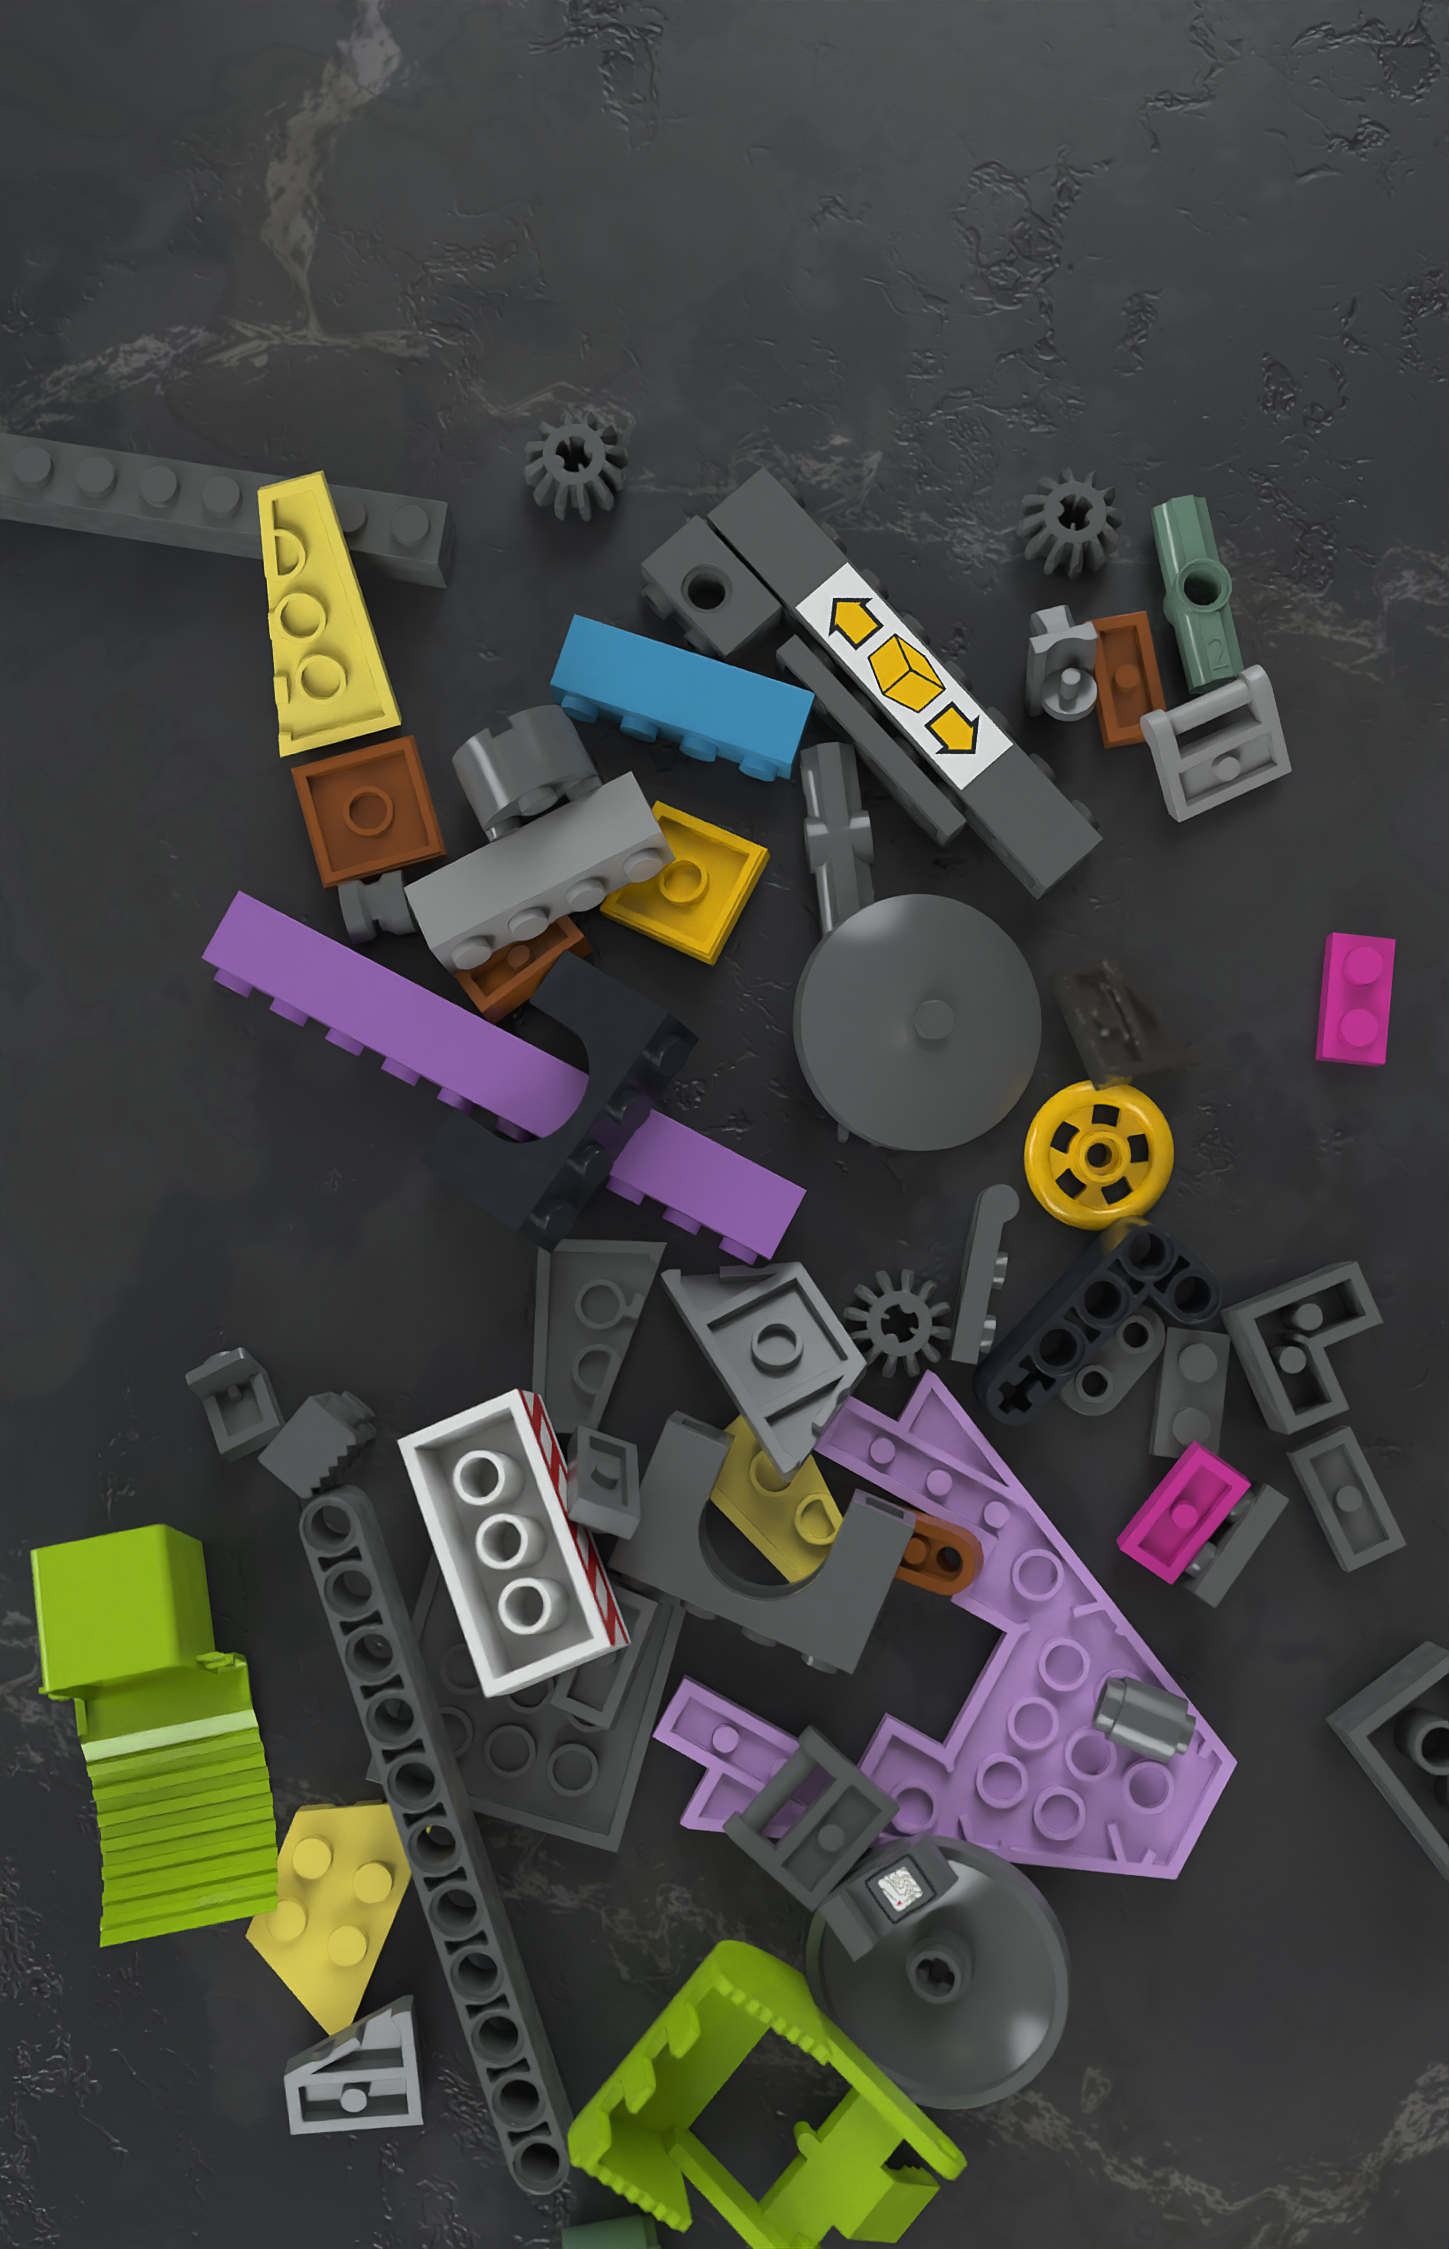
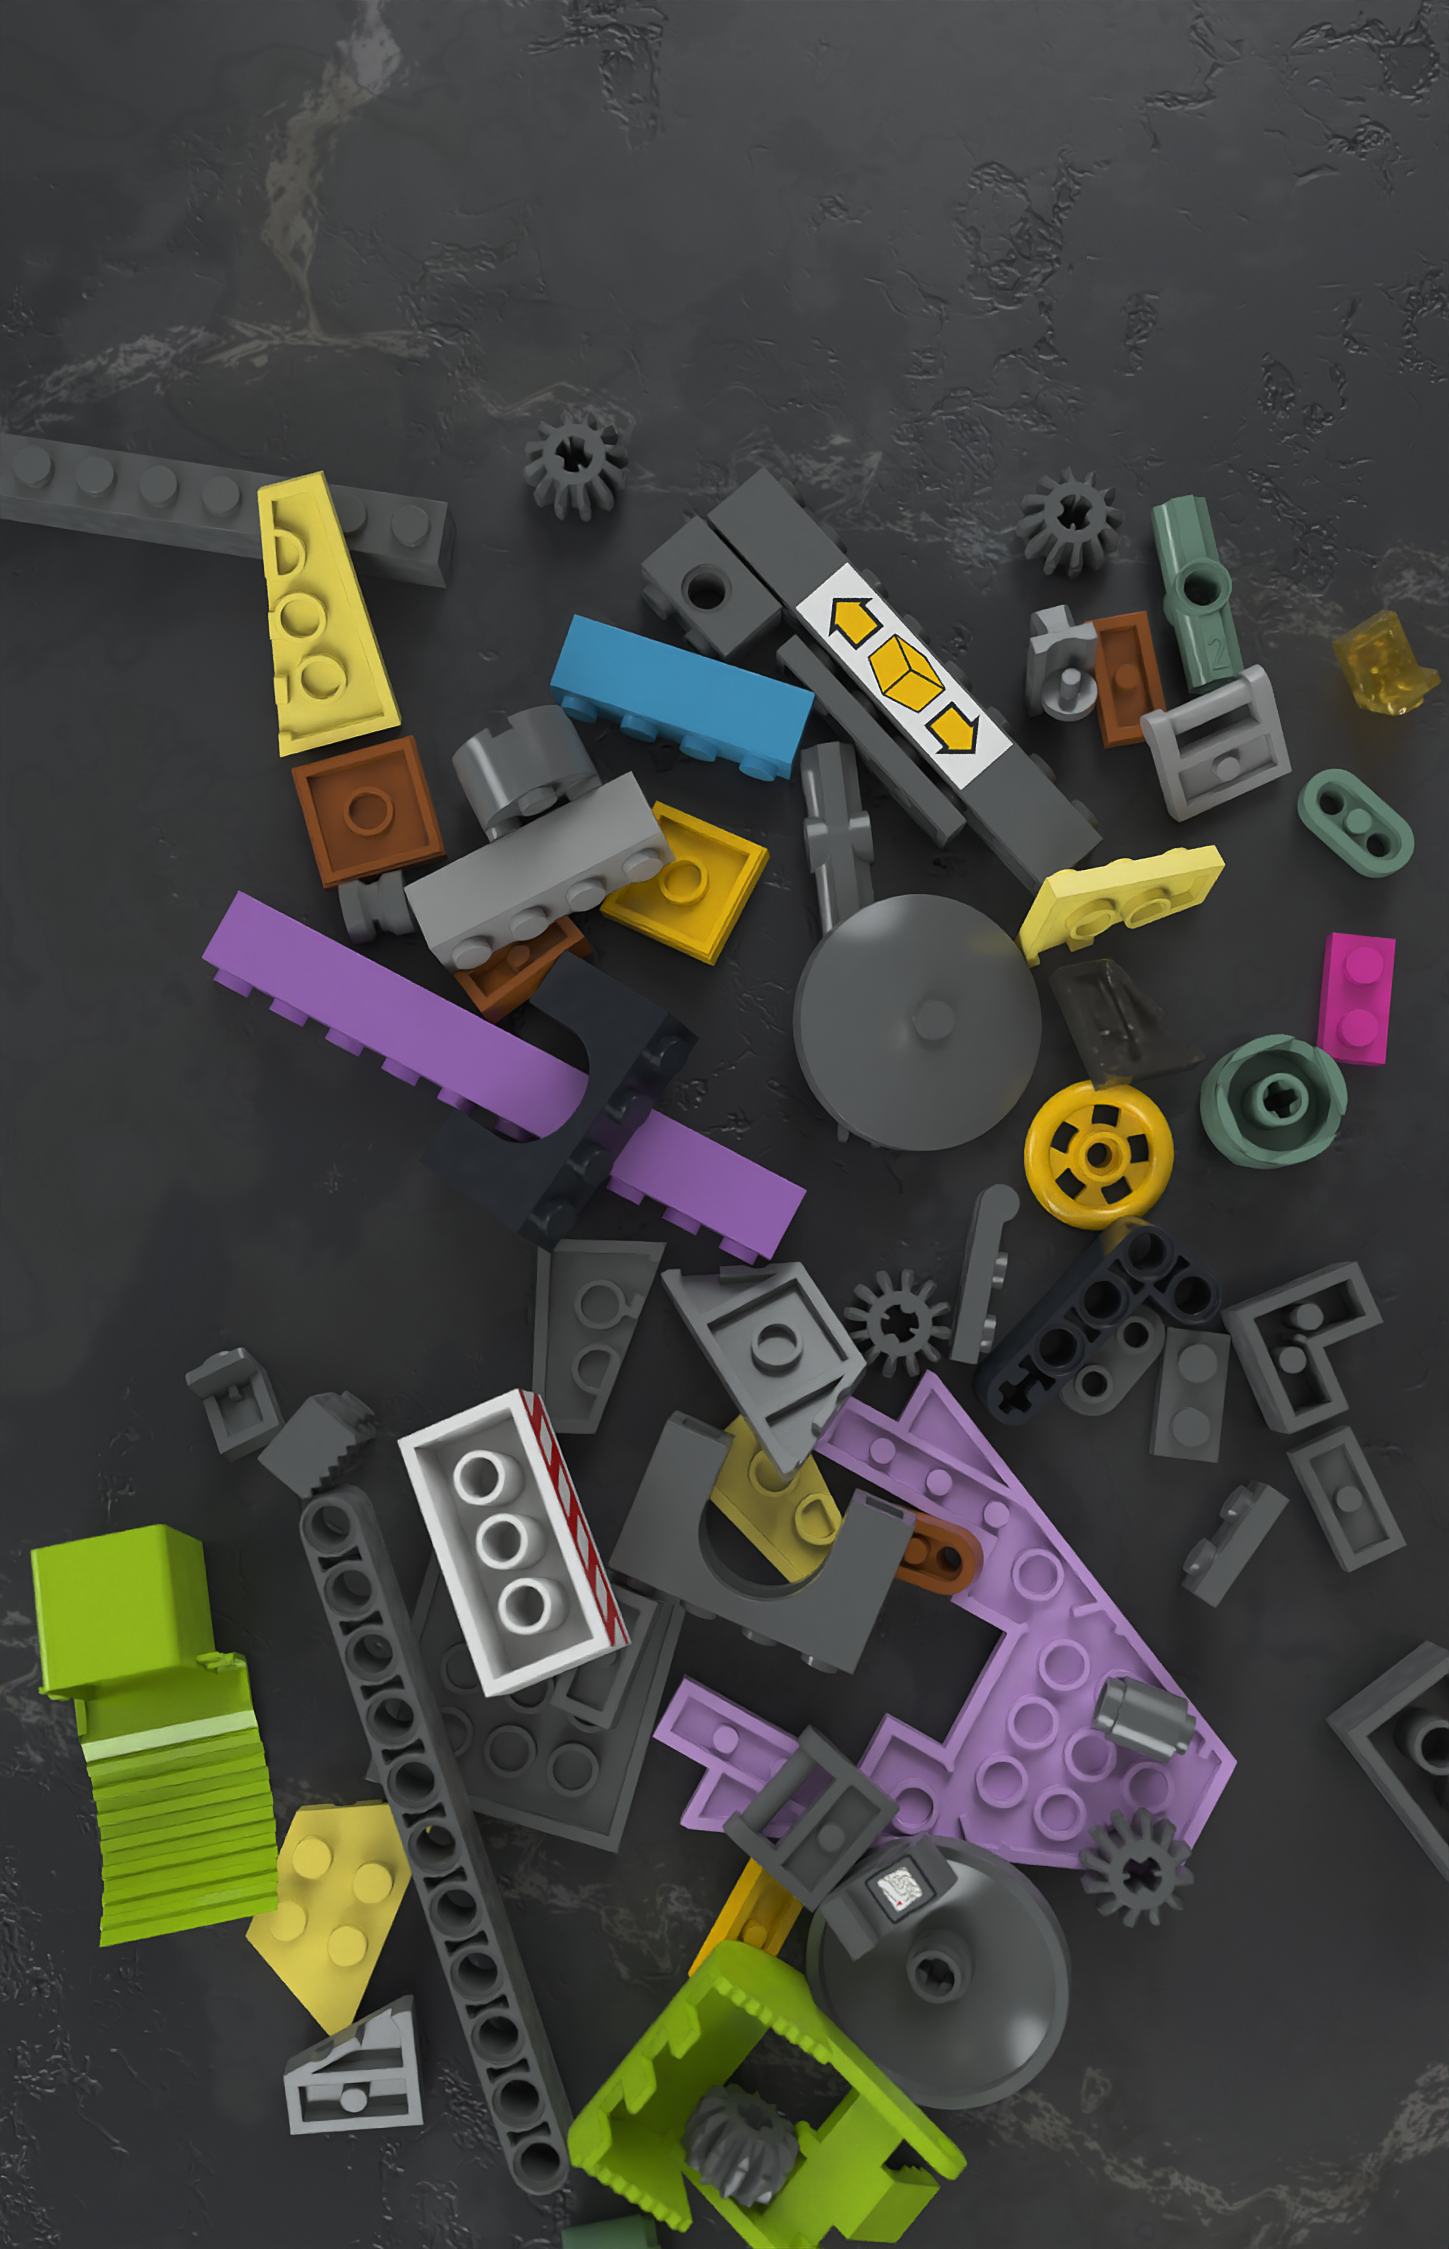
dark grey plate [567,1424,641,1540] -> none
dark pink plate [1116,1440,1251,1585] -> none
none -> dark grey gear [680,2083,800,2207]
none -> yellow plate [688,1857,804,1977]
none -> light yellow wing [1014,845,1225,968]
none -> dark grey gear [1078,1807,1194,1928]
none -> sand green brick [1200,1034,1348,1169]
none -> sand green plate [1297,769,1414,878]
none -> clear yellow bracket [1331,610,1441,716]

